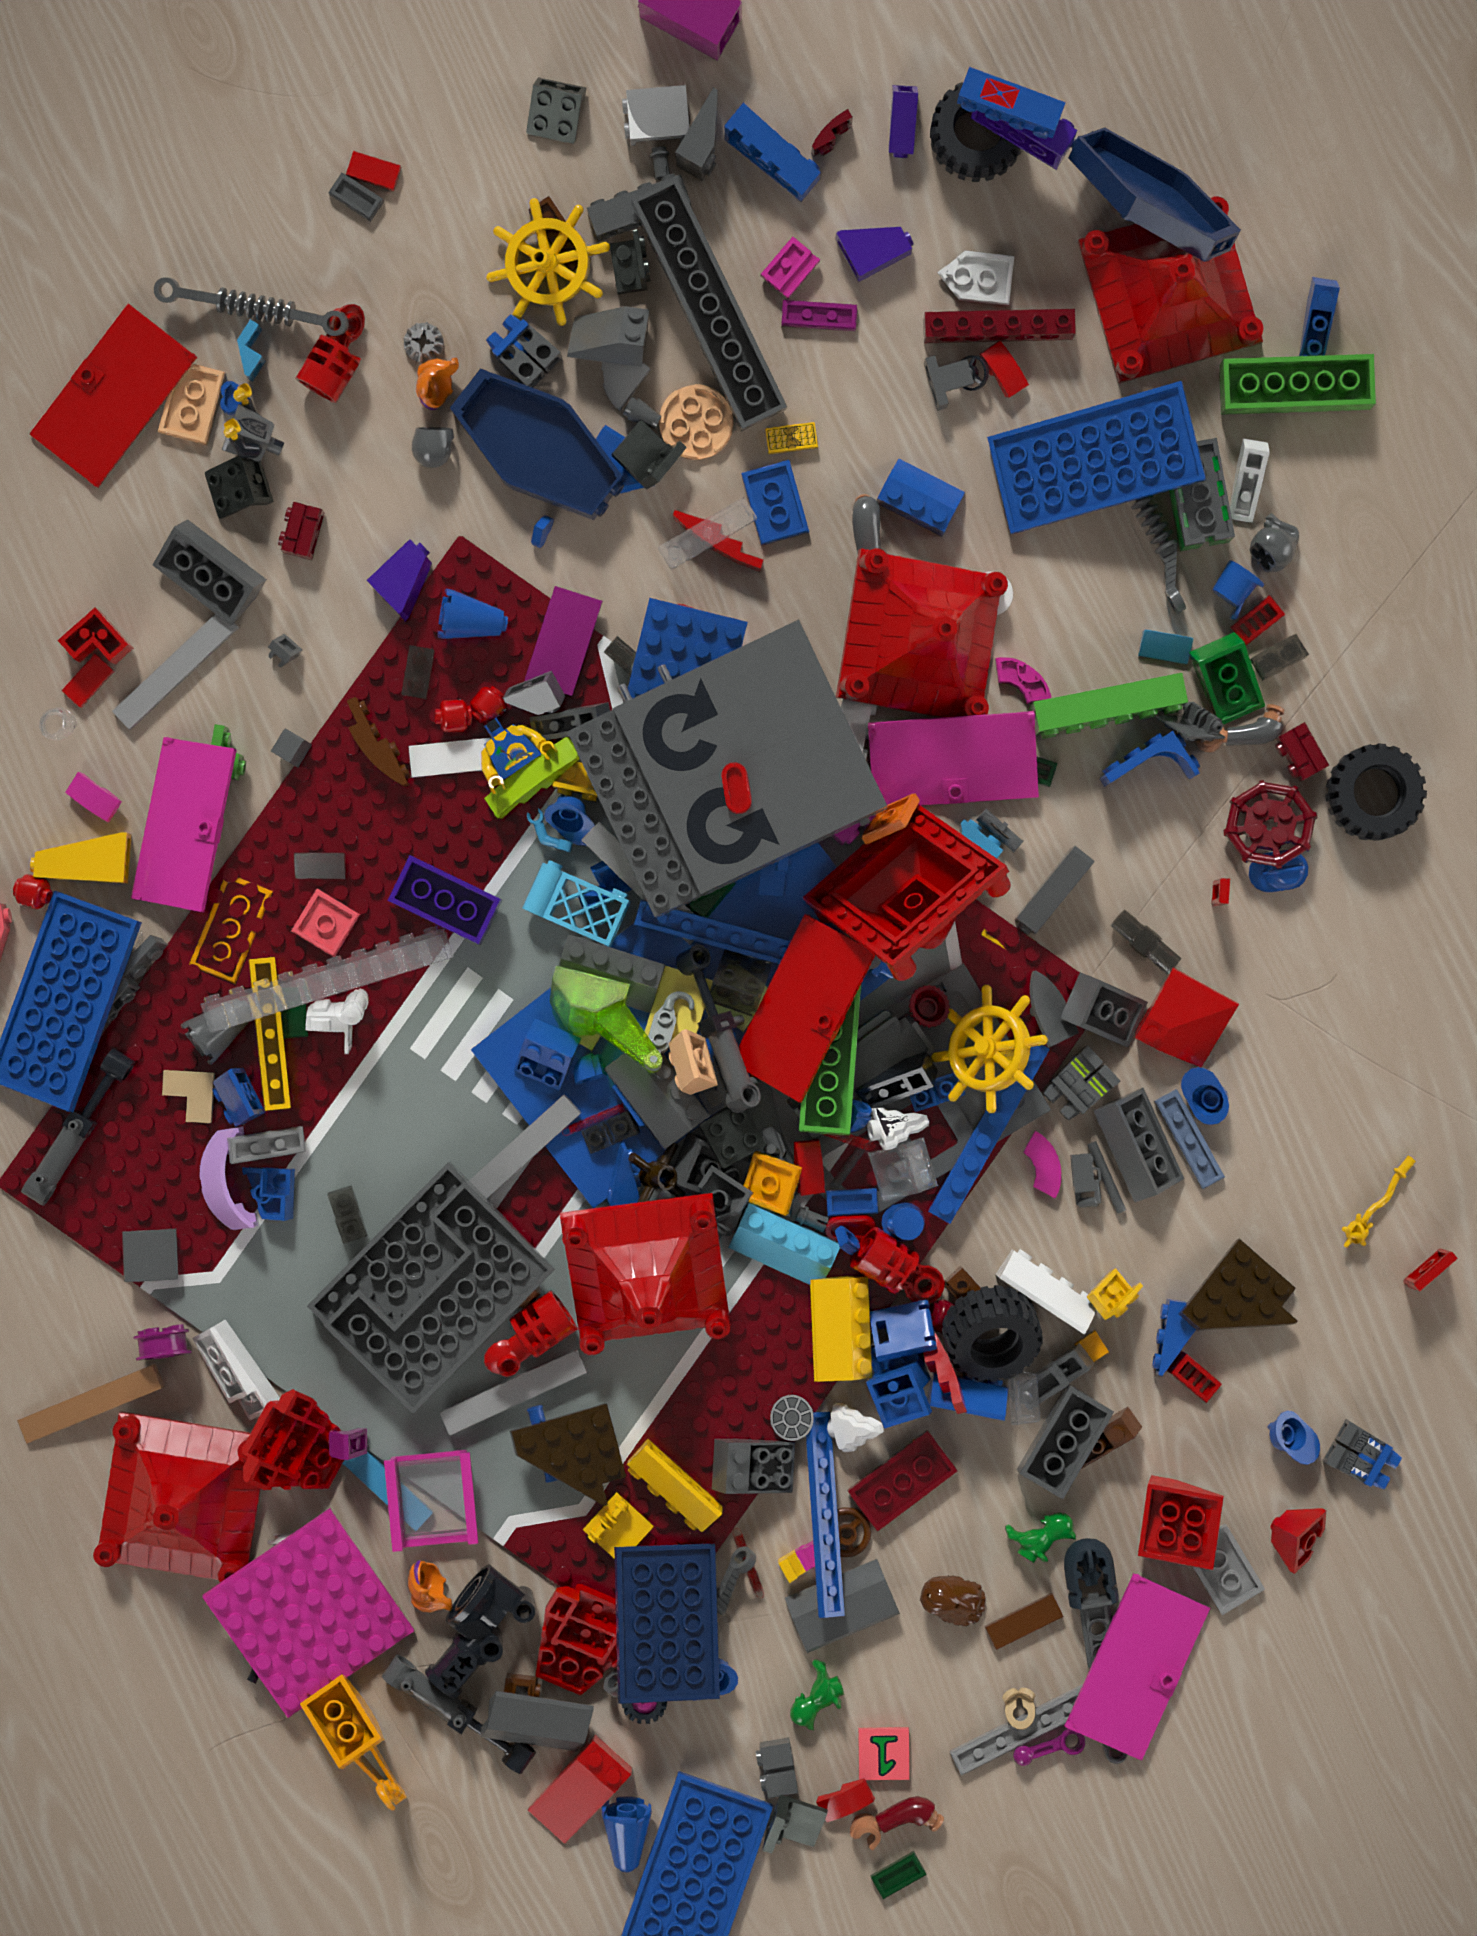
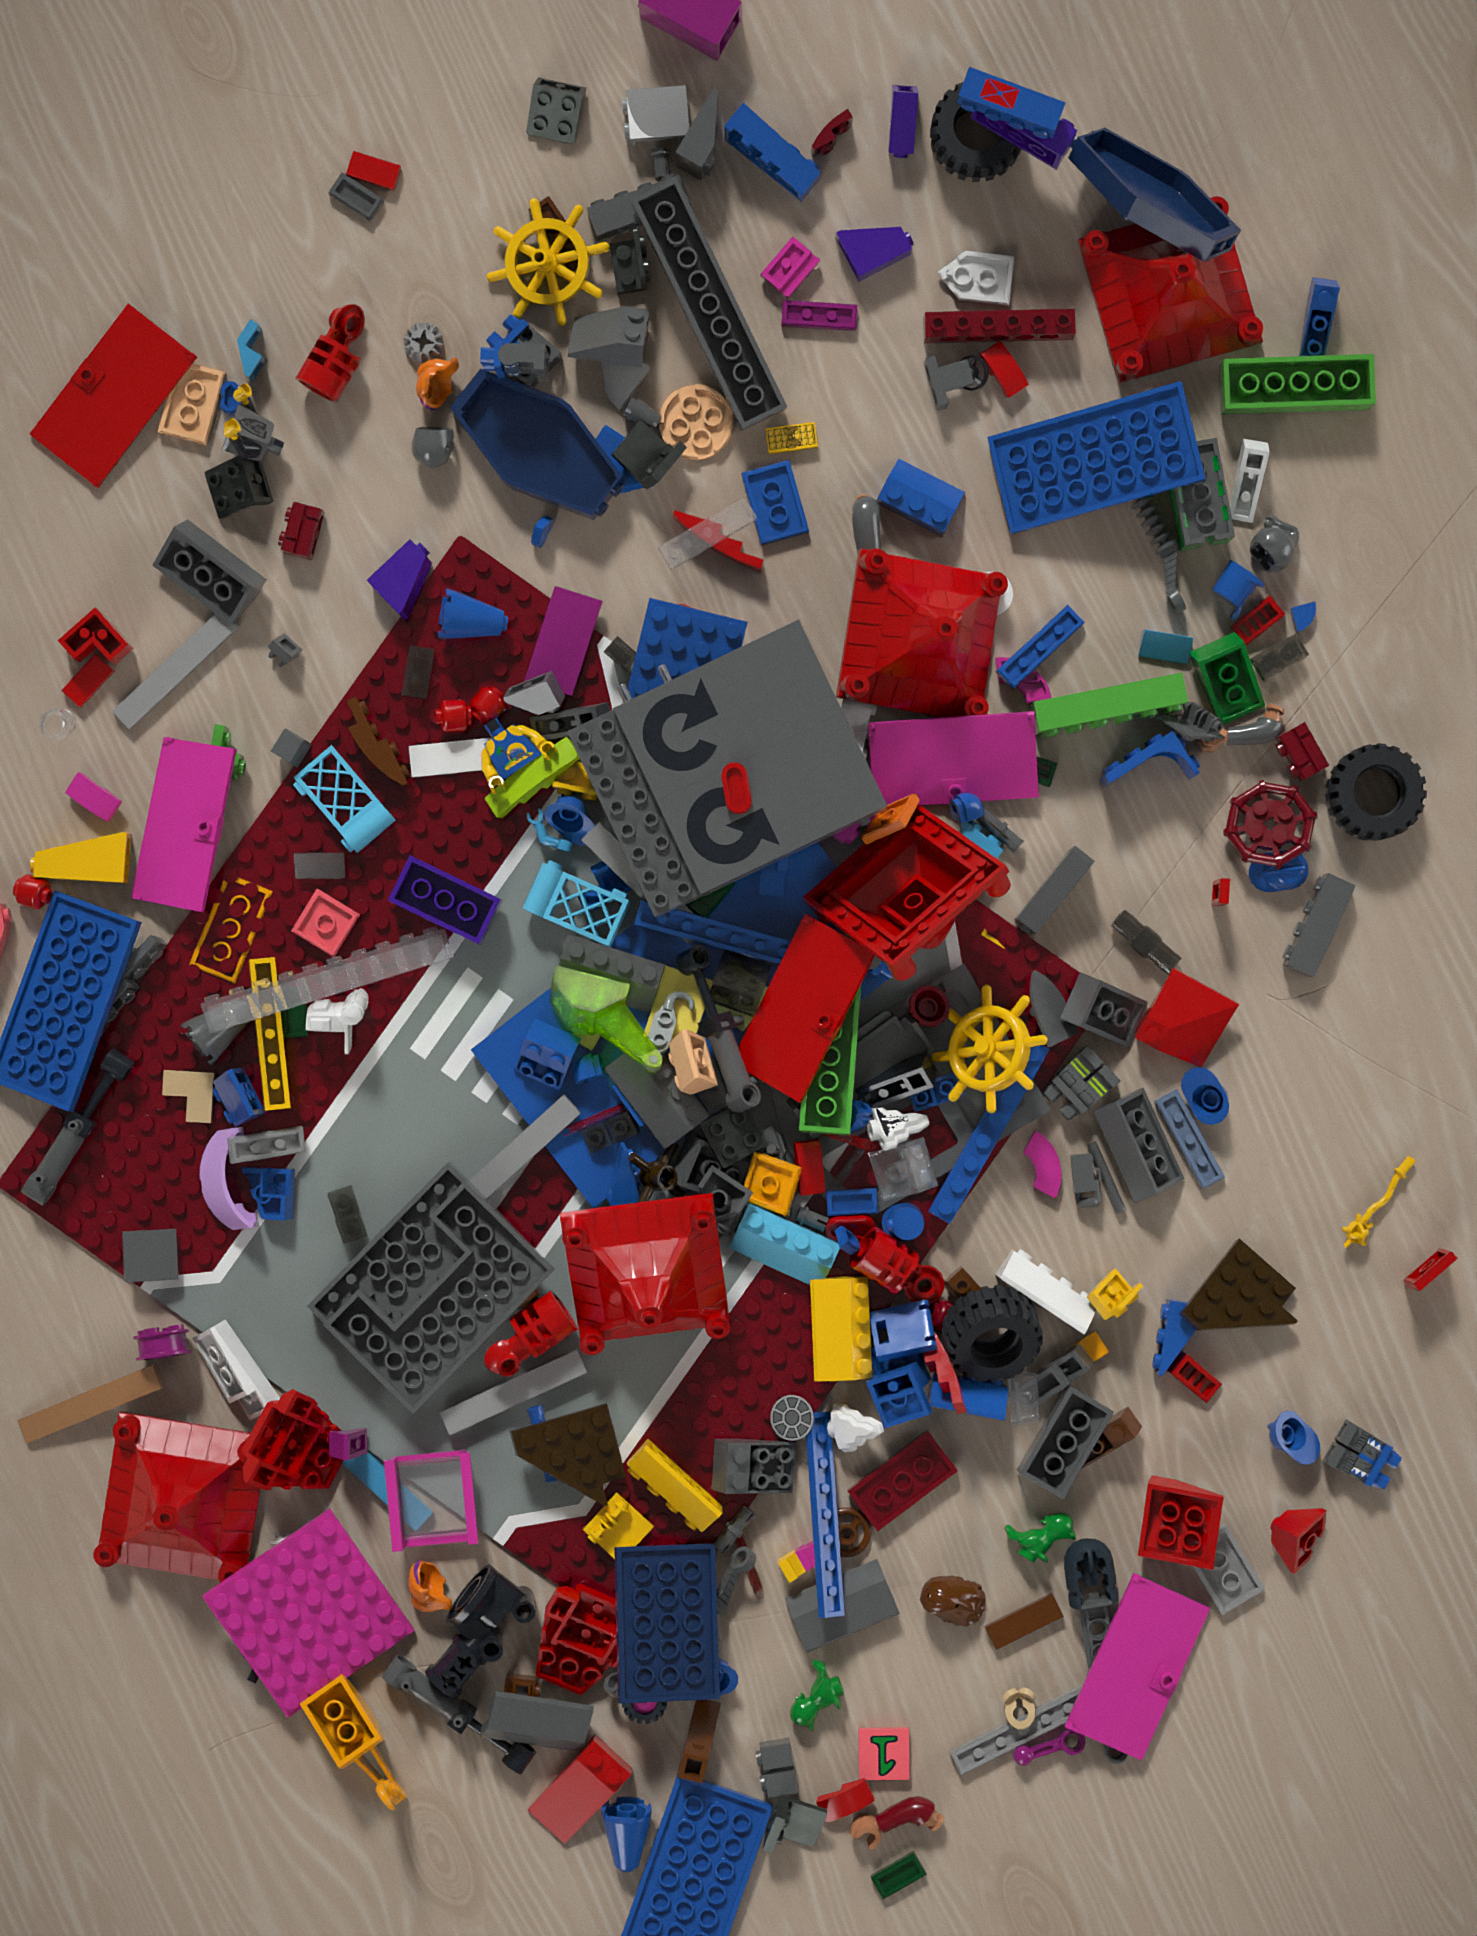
dark grey piece [154,277,349,336] -> none
none -> medium azure piece [293,745,396,853]
none -> dark grey hips [480,341,549,382]
none -> reddish brown slope [678,1700,721,1783]
none -> dark grey pin [713,1505,756,1555]
none -> blue piece [949,792,984,823]
none -> blue tile [996,605,1085,690]
none -> dark grey brick [1282,873,1356,977]
none -> blue tile [1290,601,1316,633]

